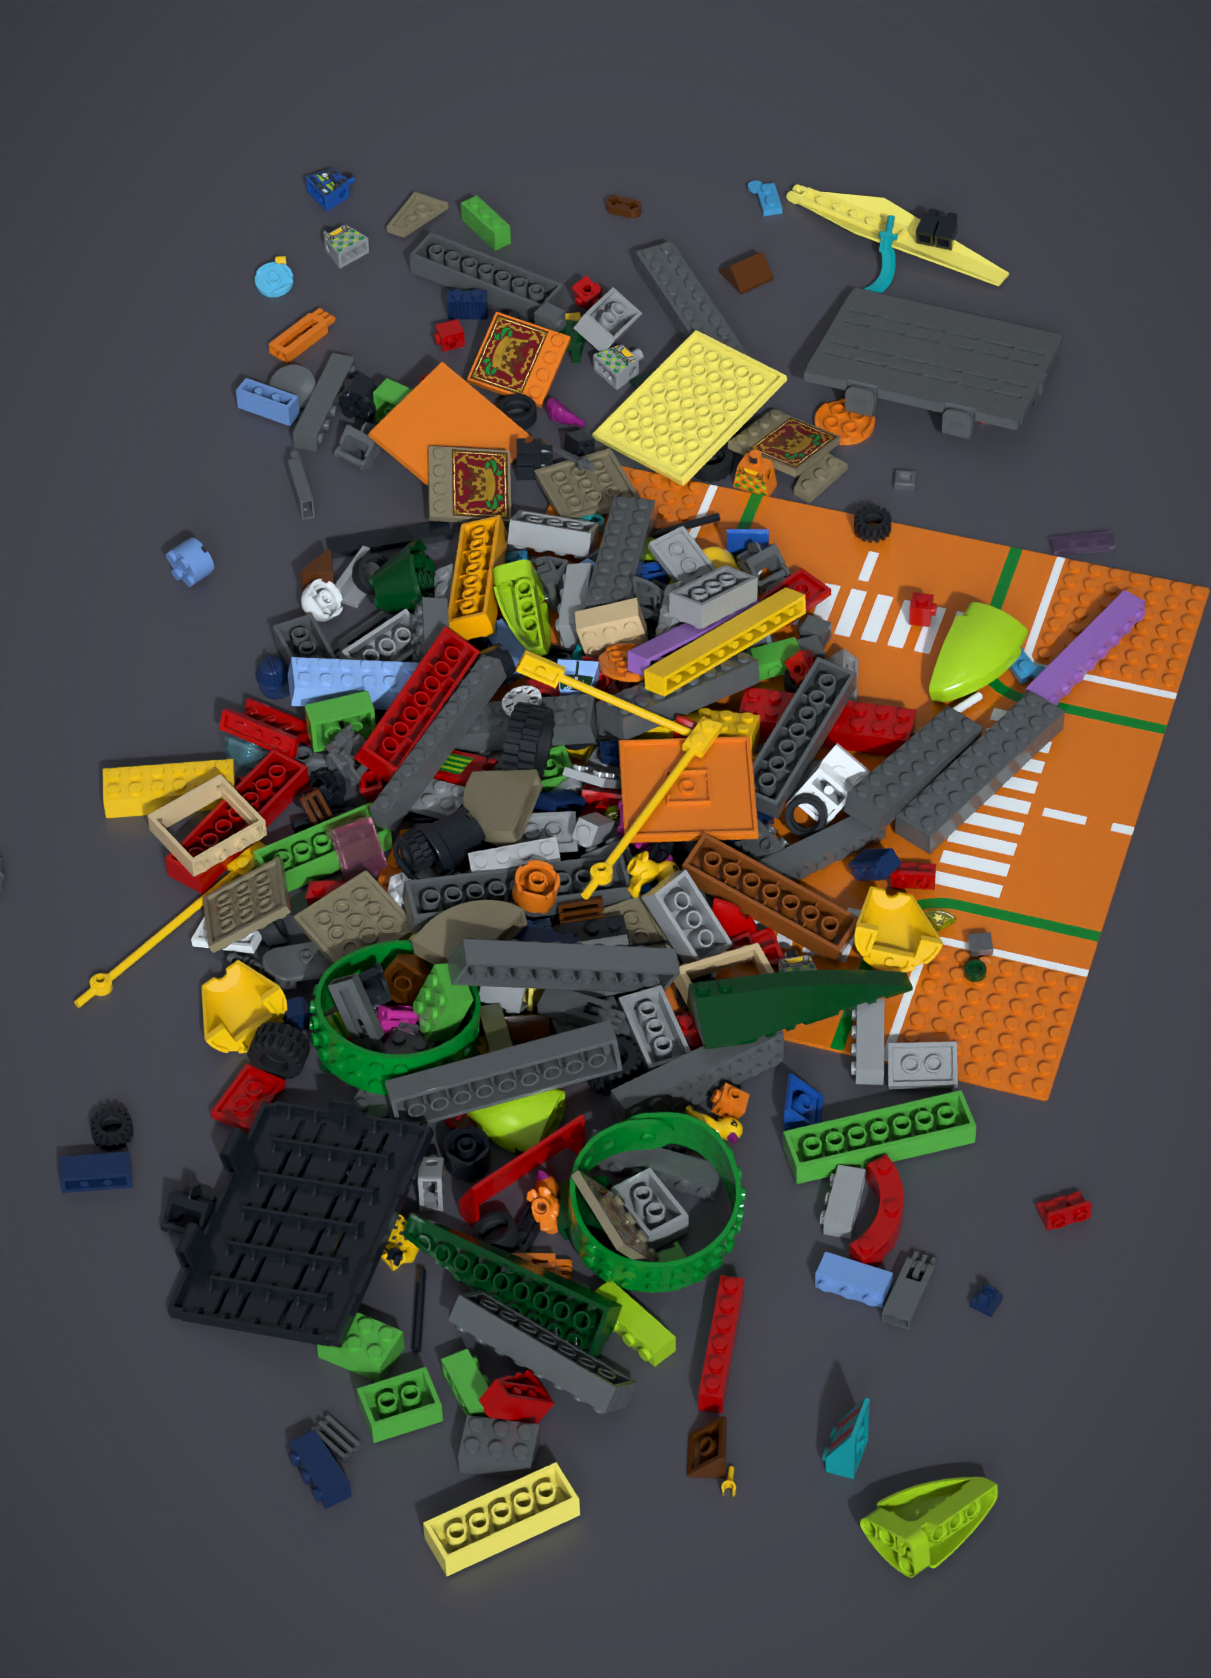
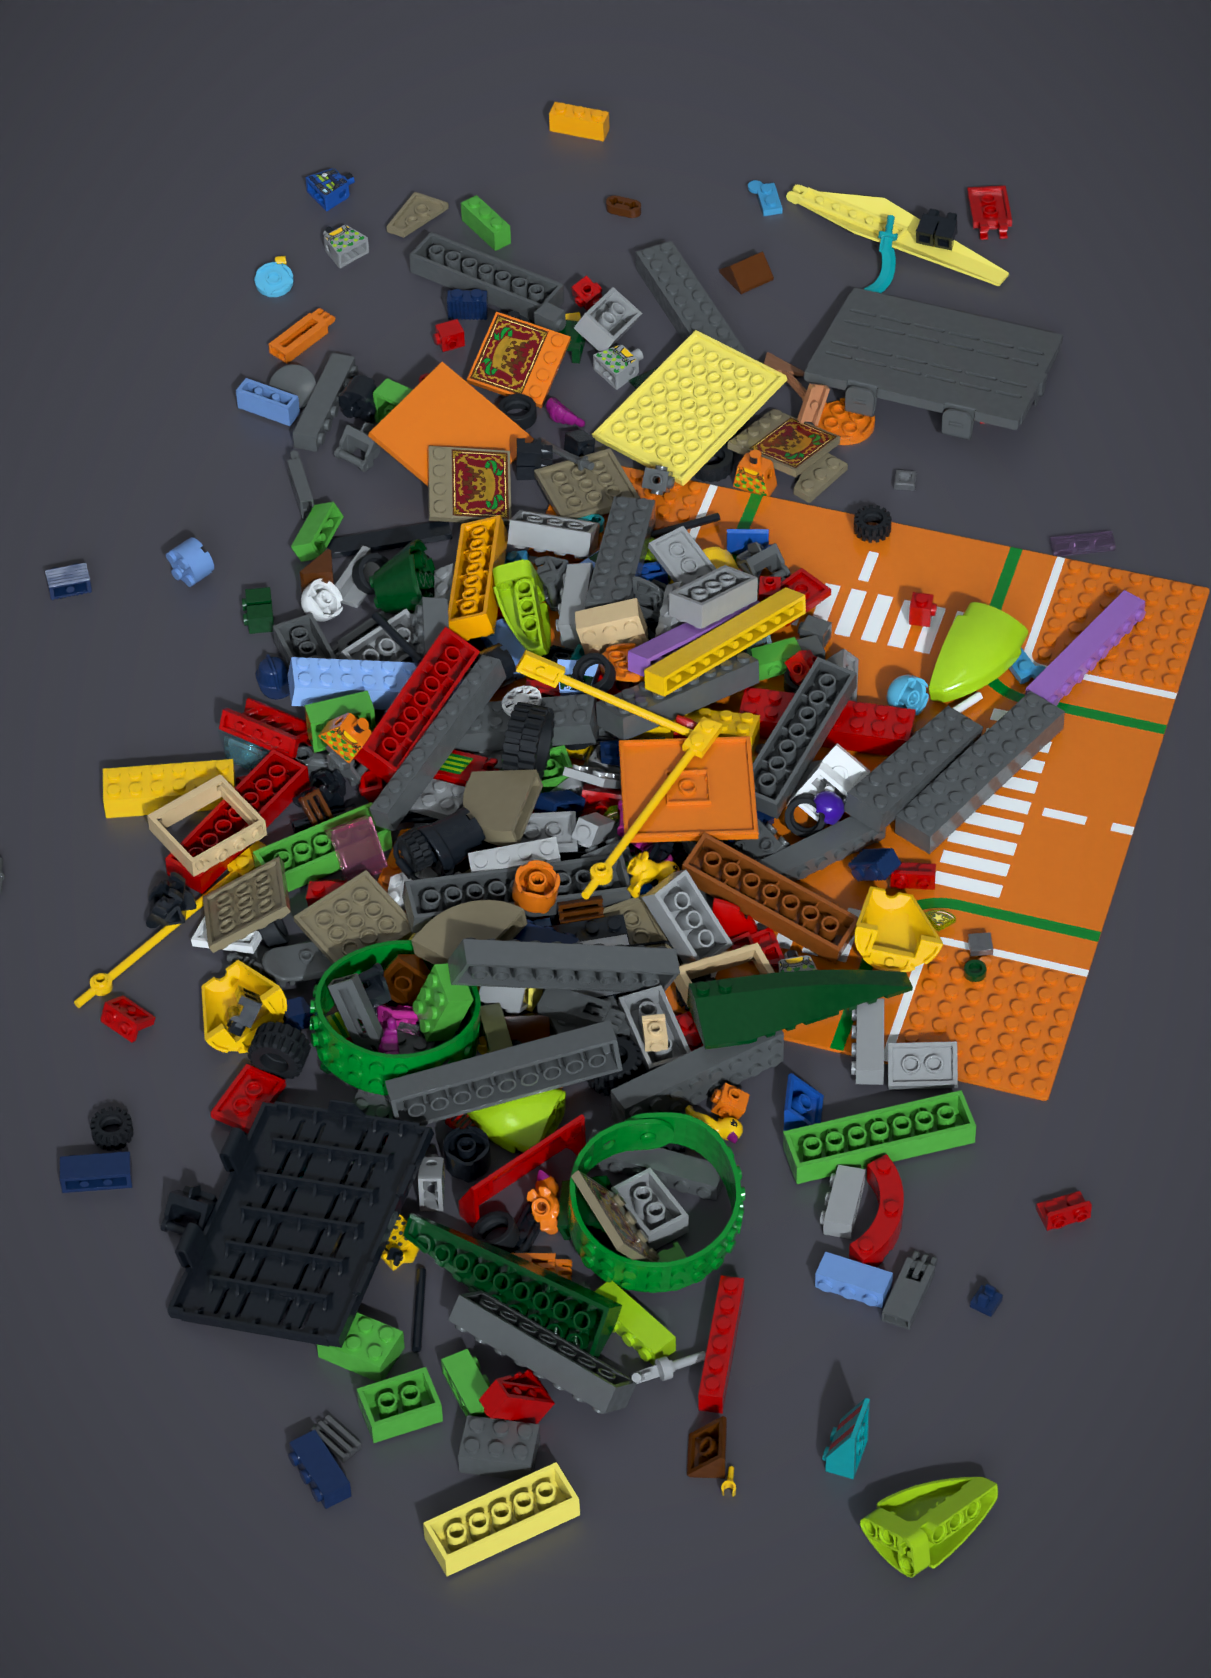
none -> dark blue brick [45,563,92,600]
none -> red bracket [100,995,156,1043]
none -> black piece [146,872,197,928]
none -> hips [226,986,262,1037]
none -> dark green piece [242,587,274,634]
none -> bright green brick [291,502,344,562]
none -> orange torso [318,712,372,764]
none -> black bar [372,612,423,664]
none -> magenta piece [378,1017,399,1054]
none -> light orange brick [549,102,609,141]
none -> black tyre [572,653,616,694]
none -> light grey piece [629,1351,706,1384]
none -> dark grey brick [642,465,675,496]
none -> tan brick [642,1014,668,1052]
none -> red brick [759,576,781,602]
none -> nougat piece [764,352,830,425]
none -> dark purple hair [814,790,845,825]
none -> medium azure cylinder [886,674,929,715]
none -> red tile [967,185,1012,240]

